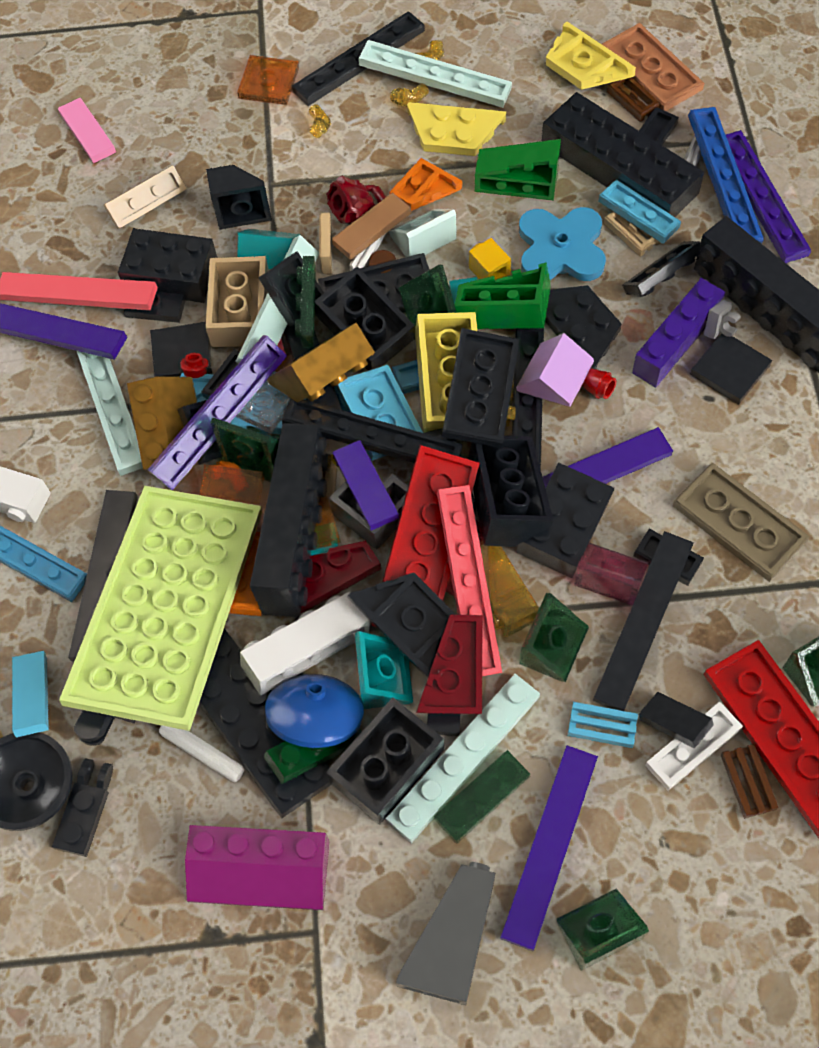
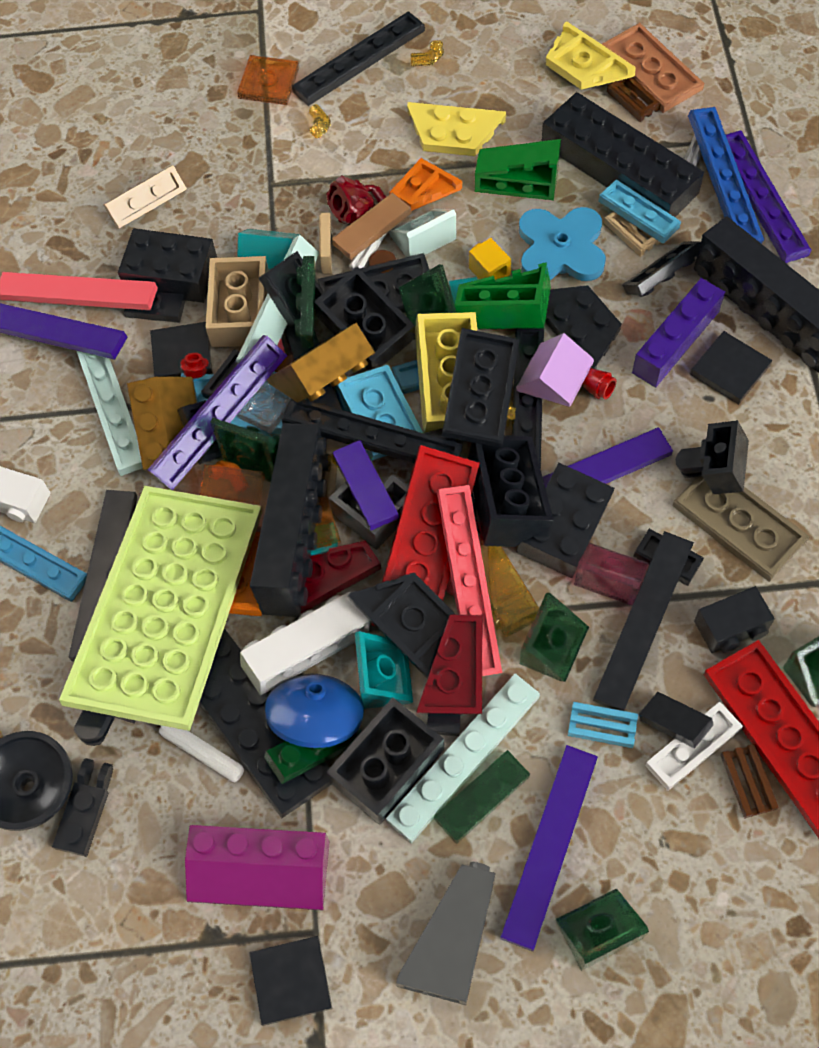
medium azure tile [12,651,49,737] -> none
bright pink tile [58,98,116,163] -> none
black slope [206,165,272,230] -> none
light aqua plate [359,40,512,108] -> none
clear yellow arm [390,83,429,107] -> none
black tile [639,107,679,145] -> none
light grey tile [704,299,741,339] -> none
none -> black tile [249,936,333,1026]
none -> black brick [675,420,749,494]
none -> black brick [694,586,775,653]

